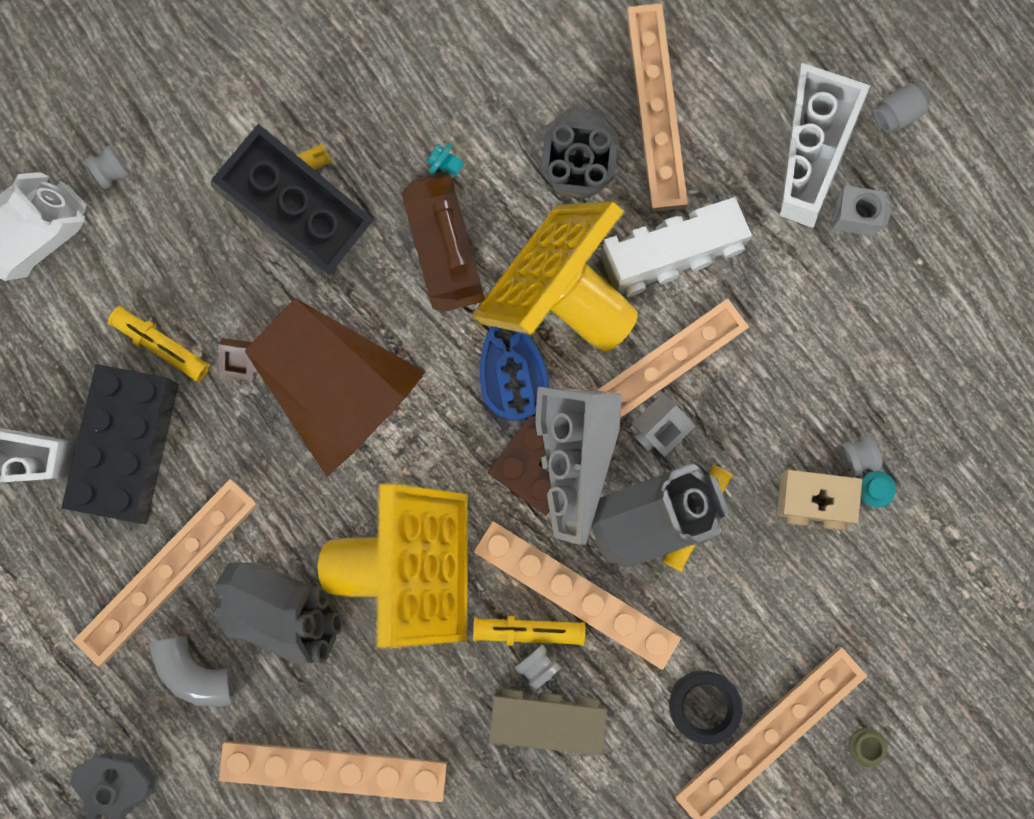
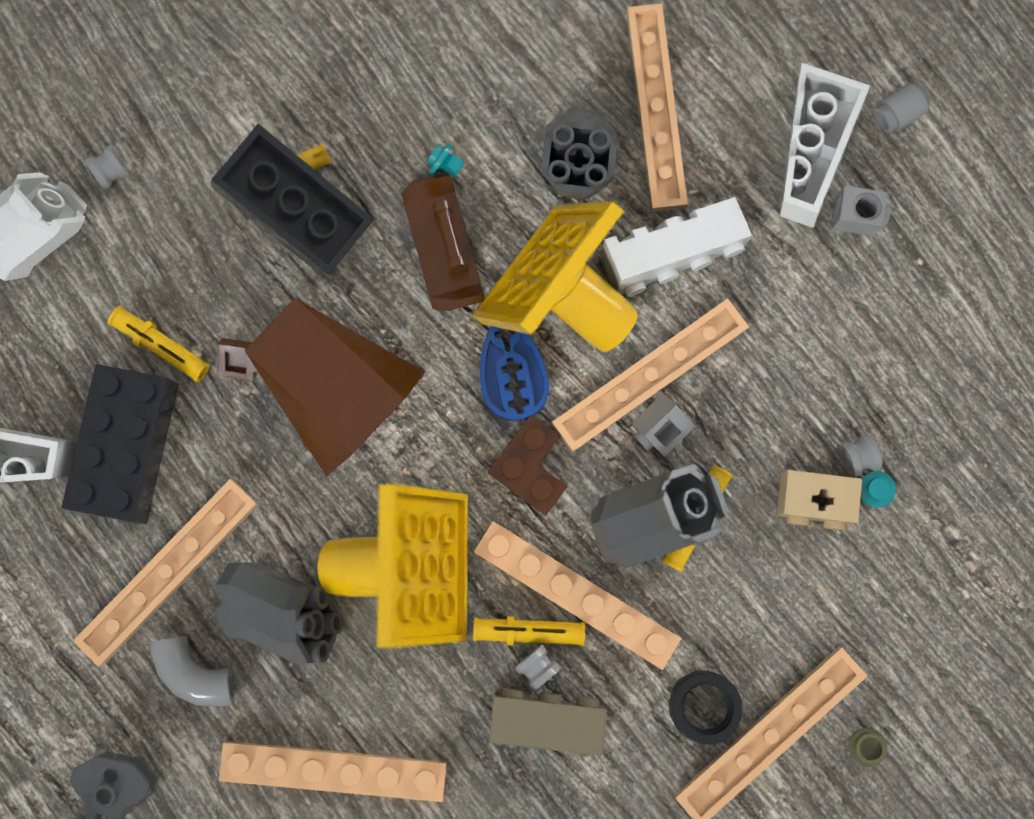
light grey wedge [535,387,622,545] -> none

